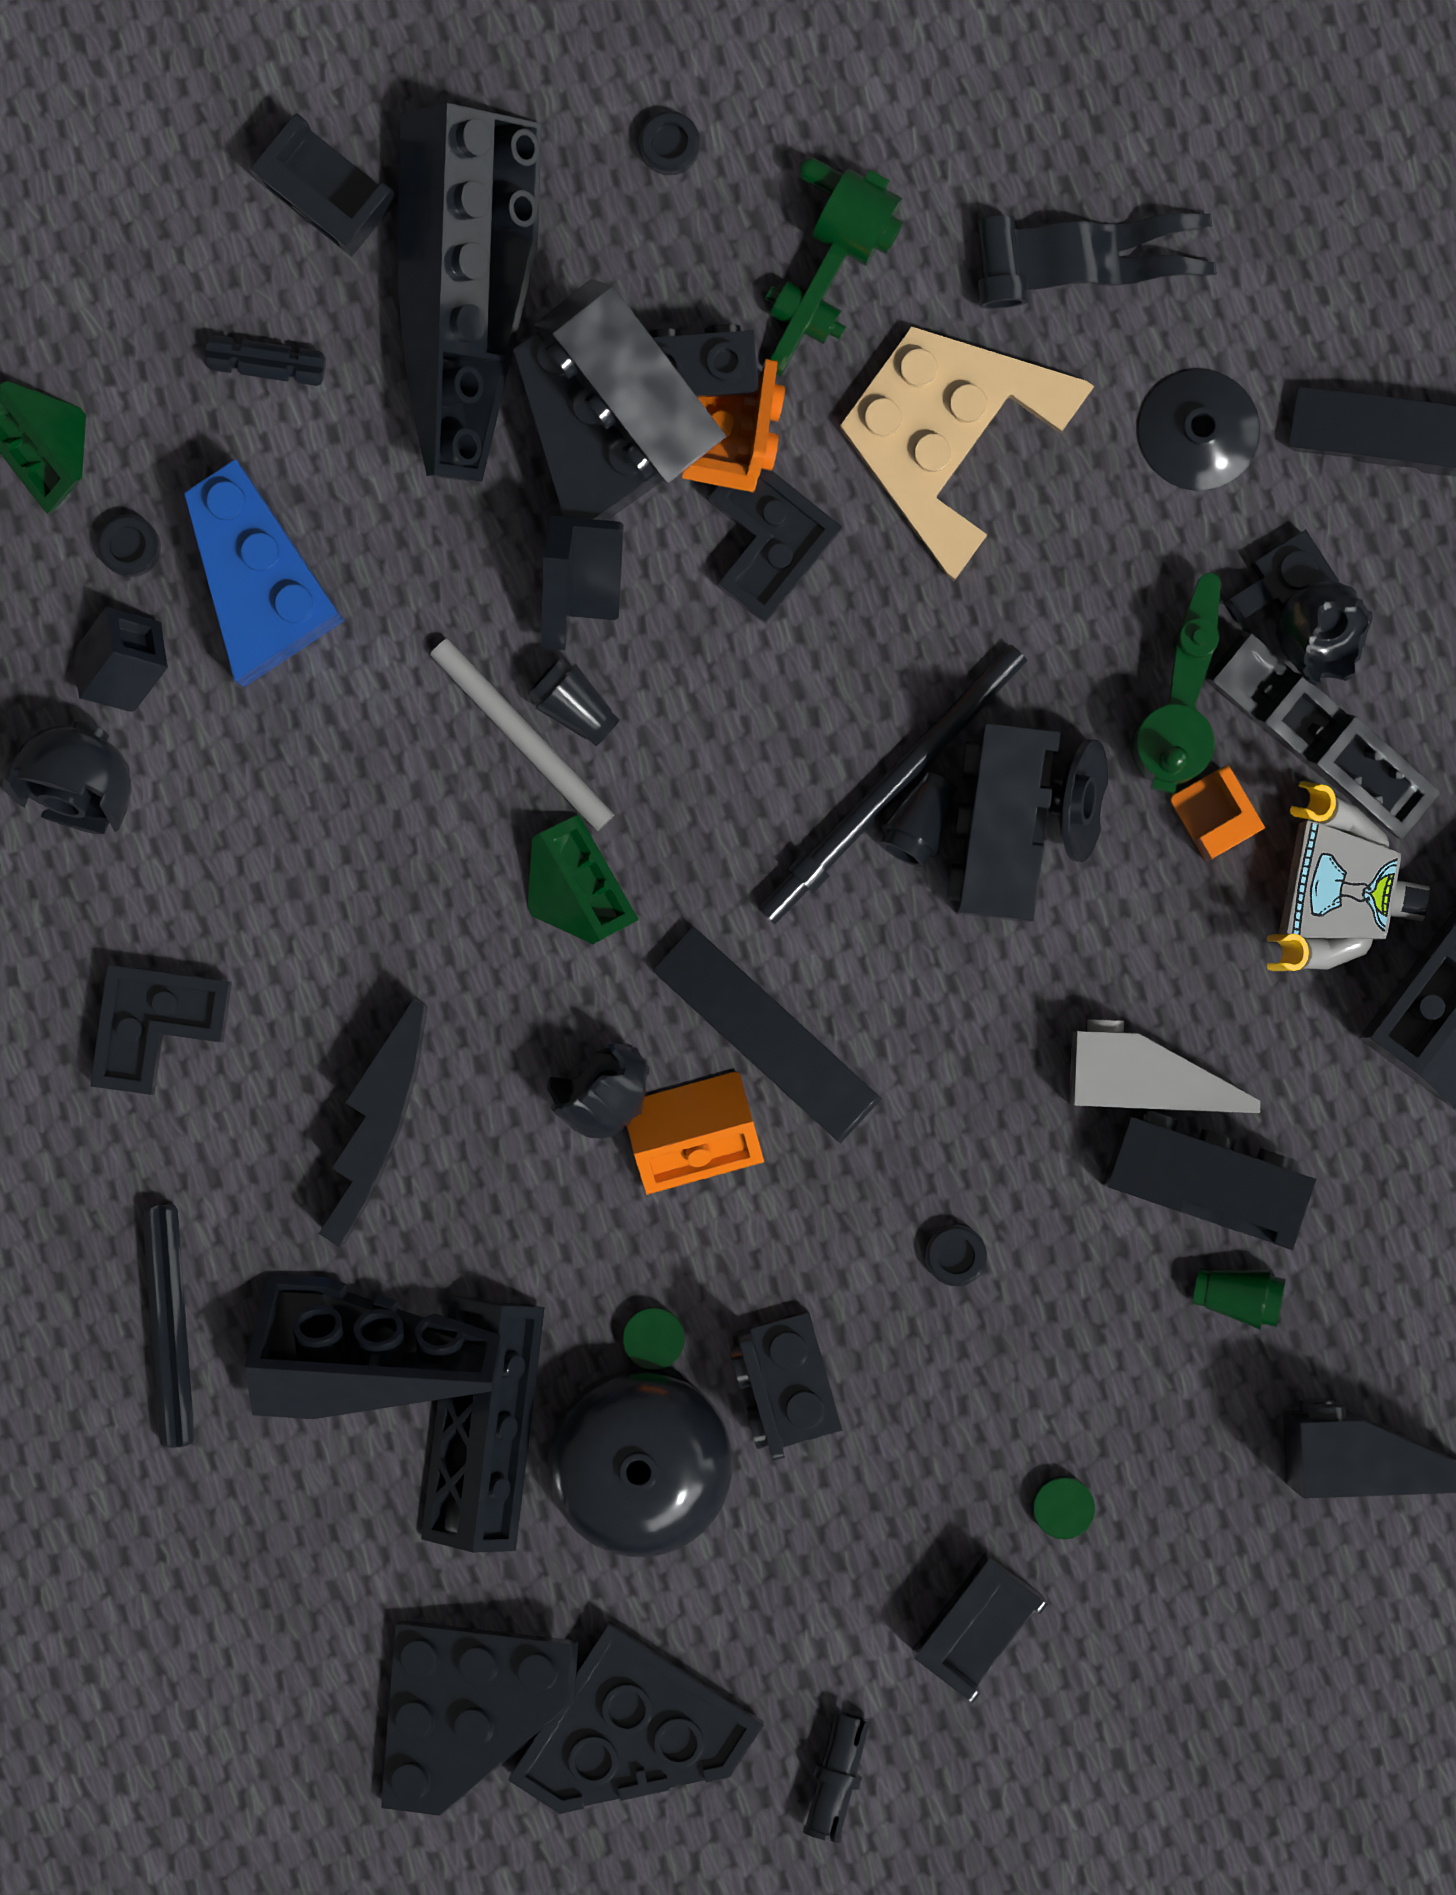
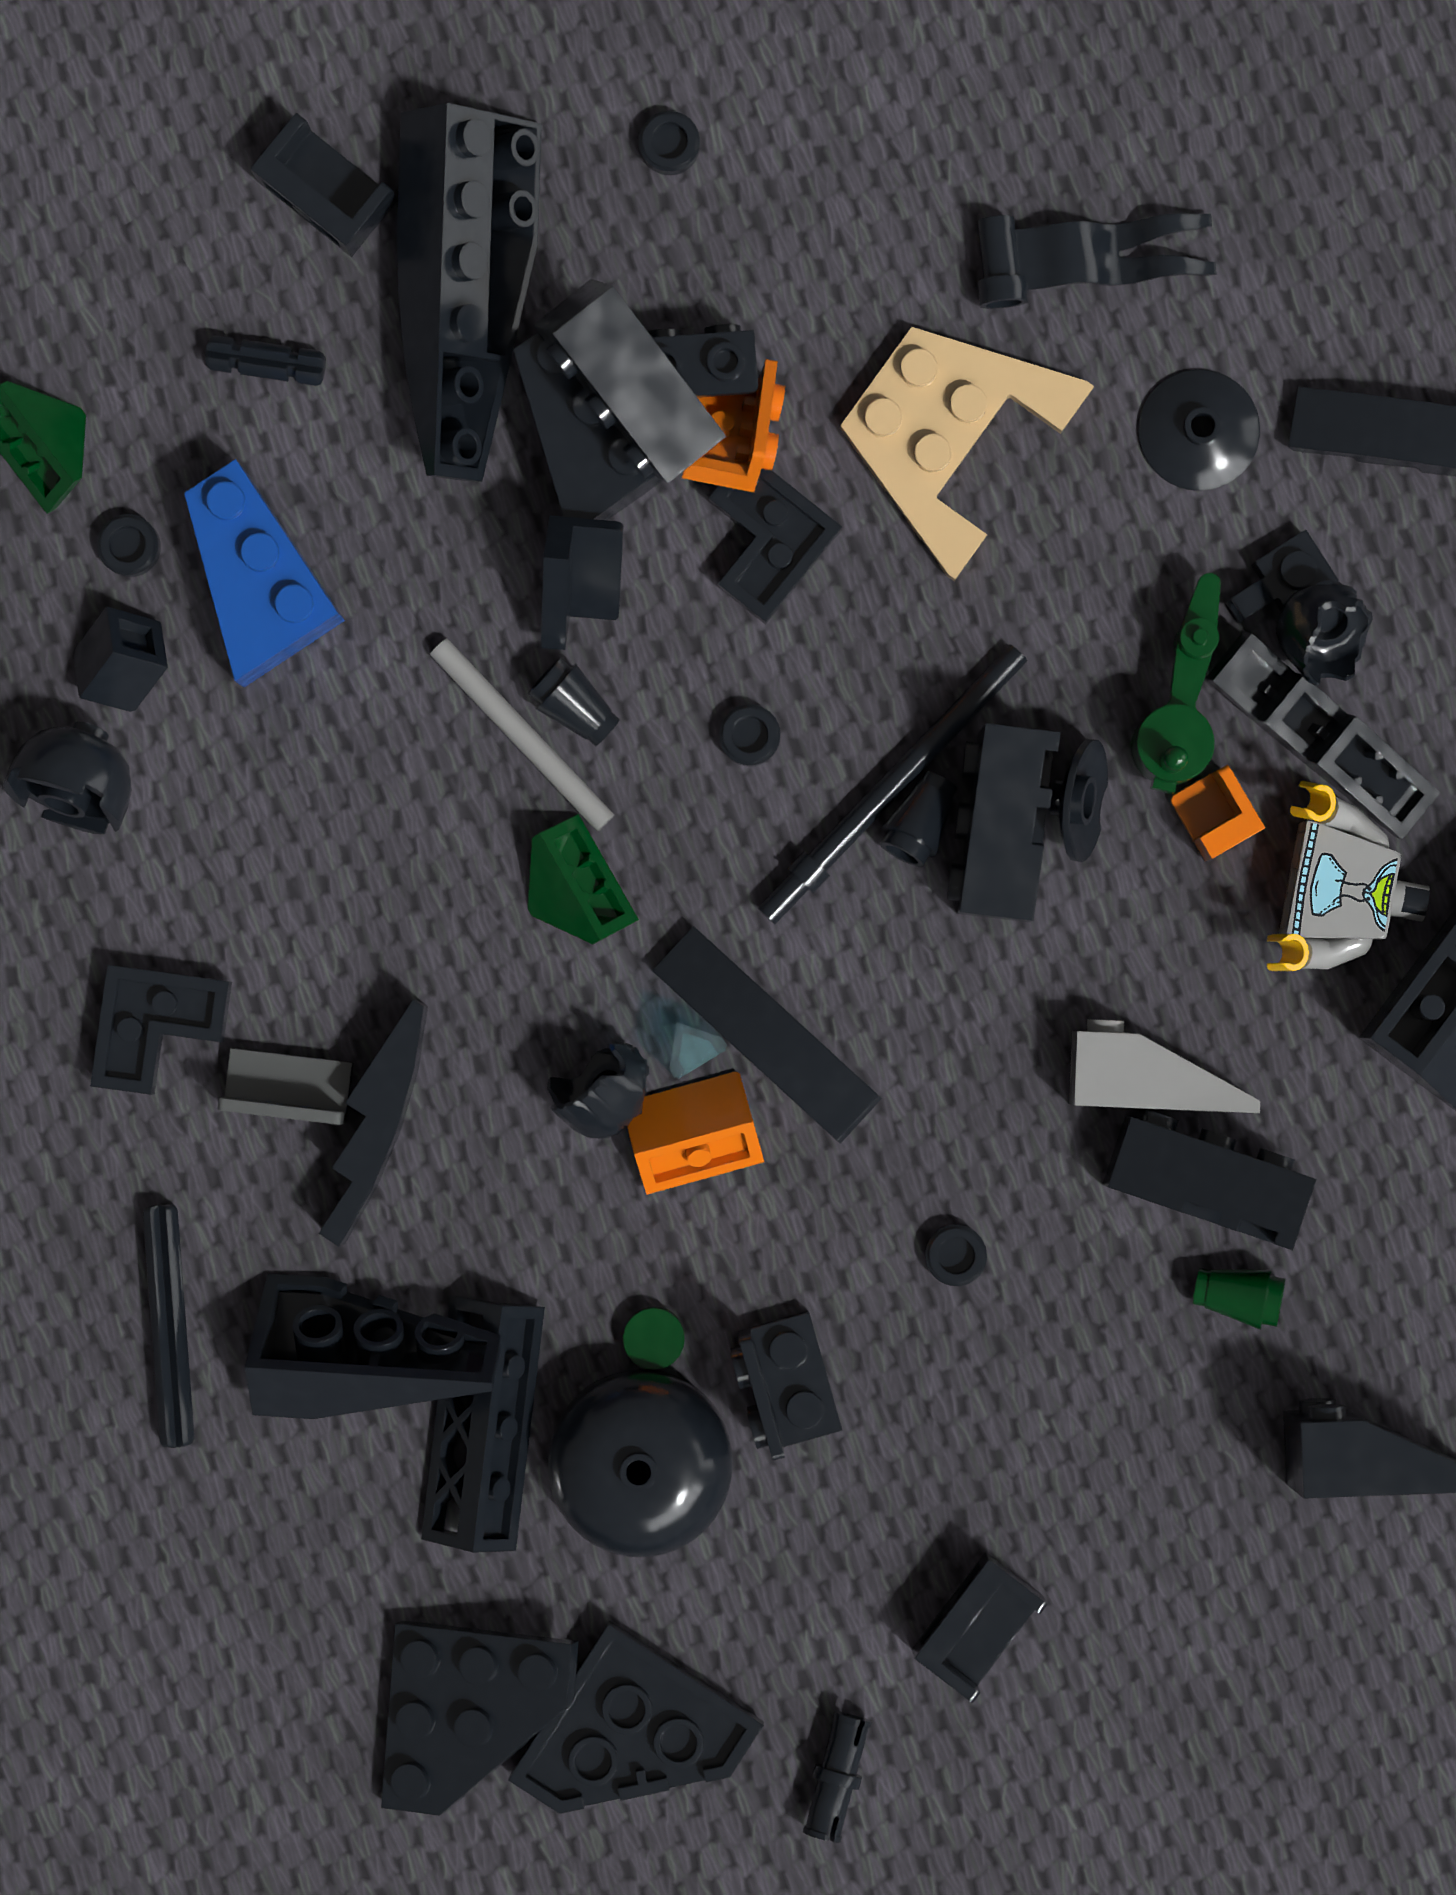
dark green piece [765,158,904,377] -> none
dark green tile [1032,1476,1095,1540] -> none
none -> dark grey panel [217,1048,354,1125]
none -> clear light blue slope [670,1022,727,1079]
none -> black tile [719,704,780,767]

